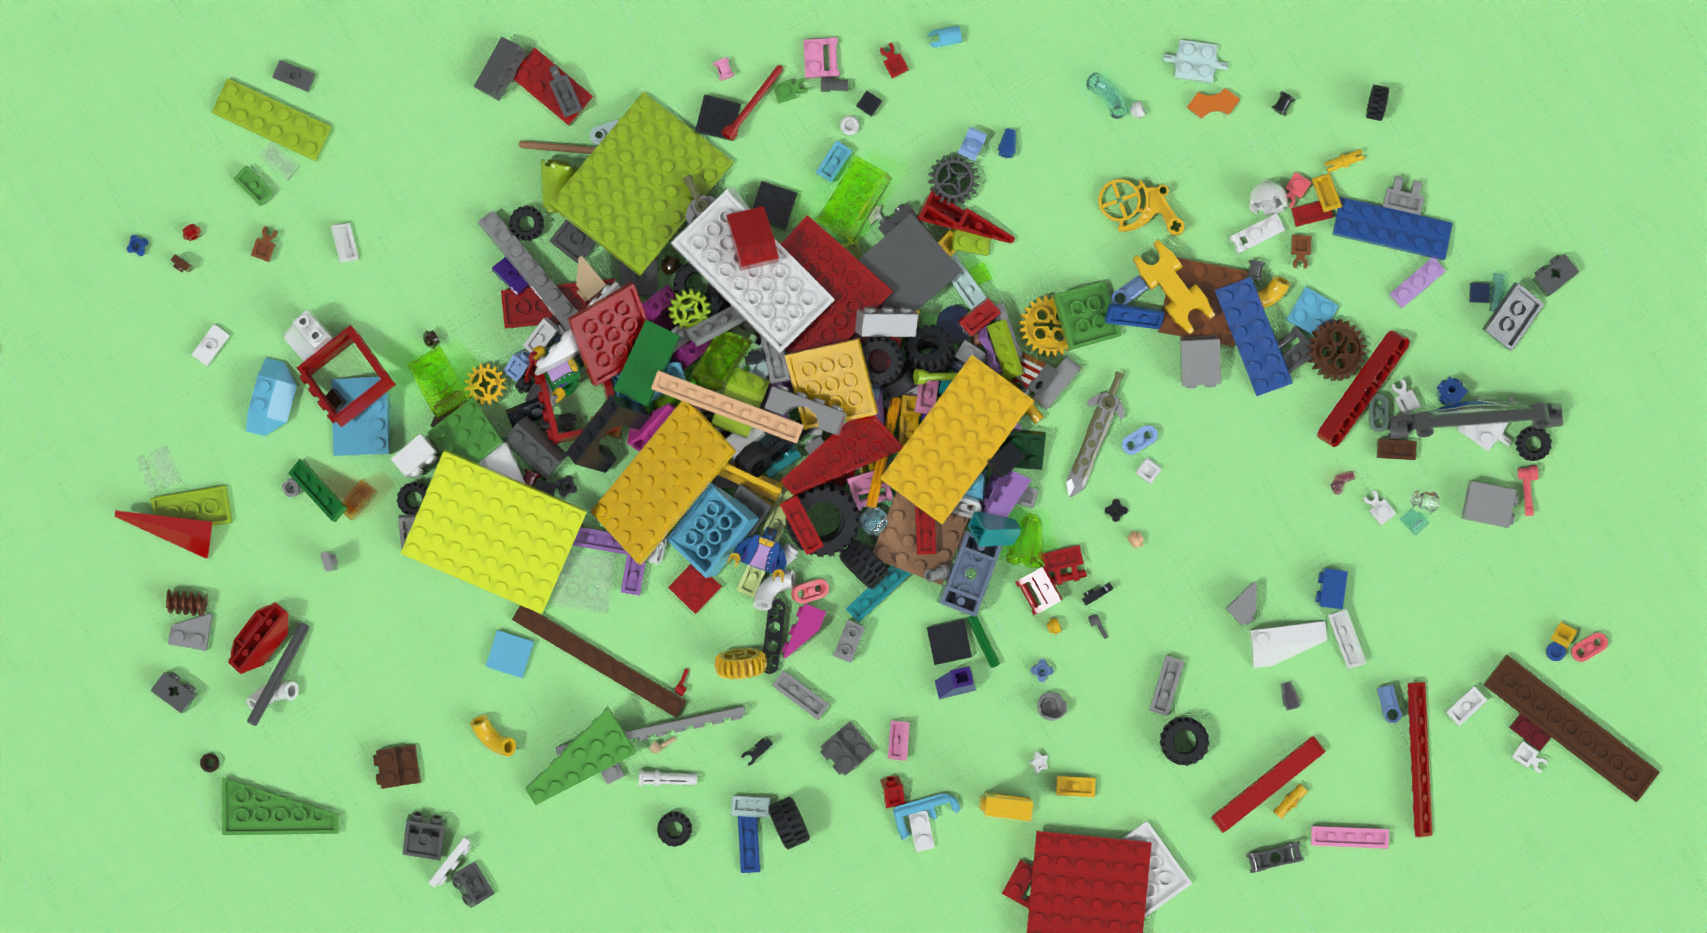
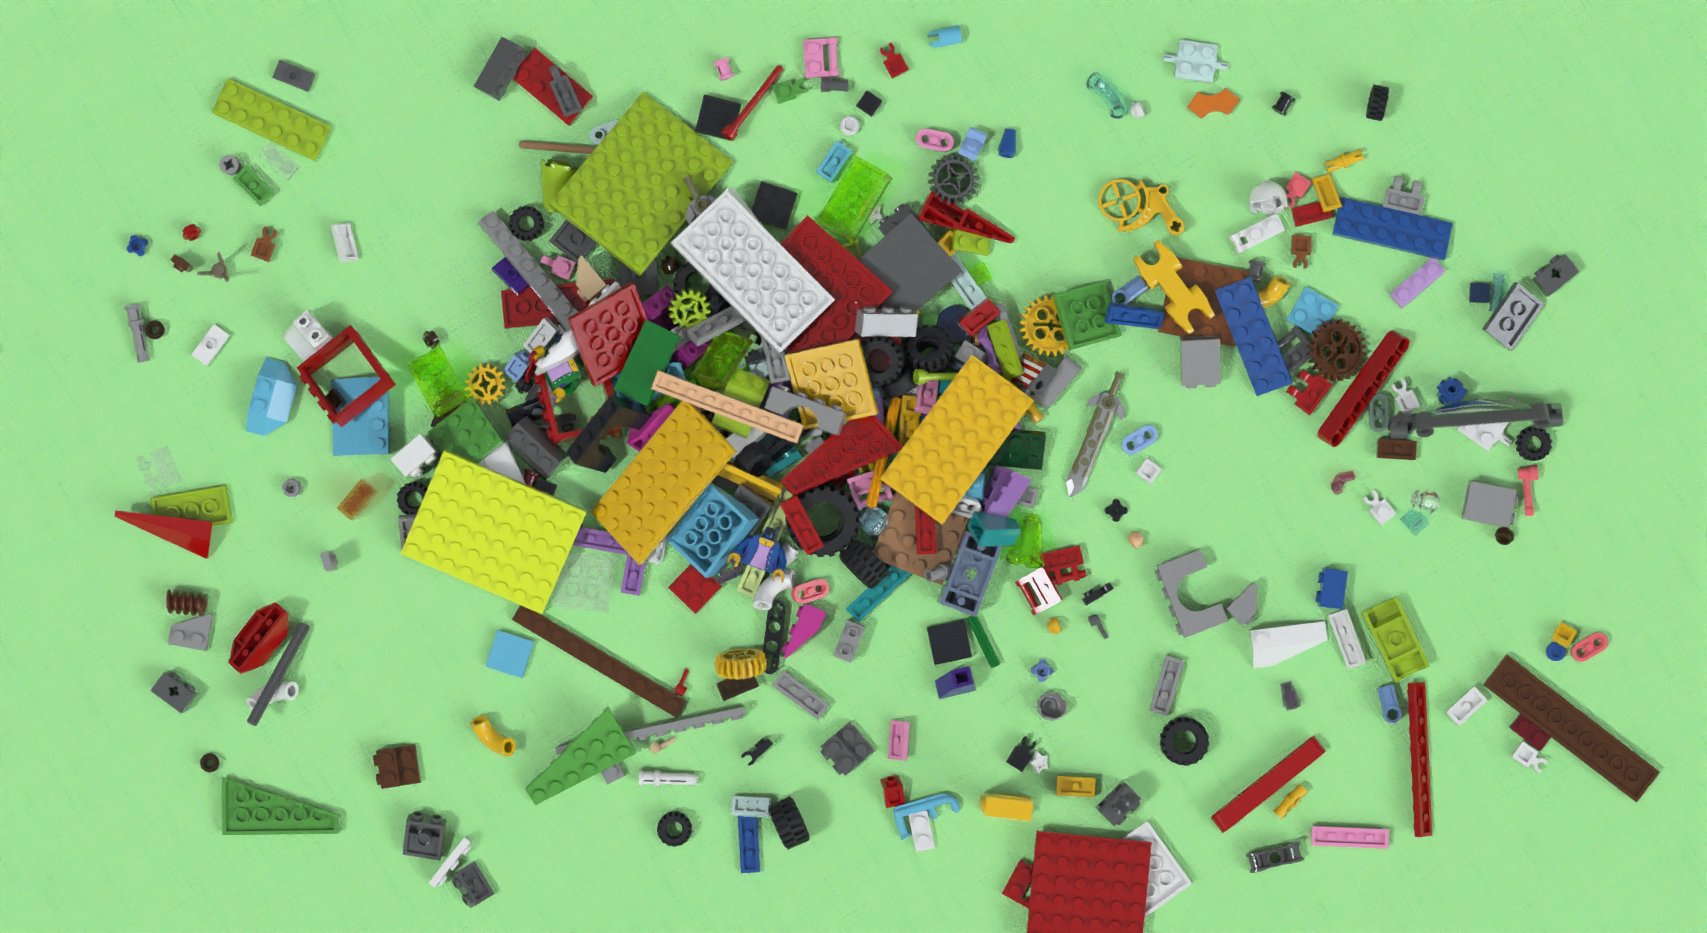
green plate [288,459,347,522] -> none
black plate [556,475,577,497] -> none
red slope [726,206,779,271] -> none
black slope [987,441,1025,477] -> none
none -> light grey pin [124,304,150,363]
none -> dark brown plate [145,320,165,339]
none -> dark tan plant [197,252,229,282]
none -> light grey wheel [219,155,241,176]
none -> bright pink plate [540,255,576,280]
none -> dark brown plate [716,677,759,701]
none -> bracket [717,560,743,584]
none -> bright pink plate [916,129,954,152]
none -> black plate [1006,736,1036,772]
none -> dark grey hinge [1095,780,1141,826]
none -> light grey arch [1155,549,1228,638]
none -> red plate [1285,370,1332,416]
none -> lime piece [1361,596,1430,683]
none -> dark brown plate [1495,527,1515,545]

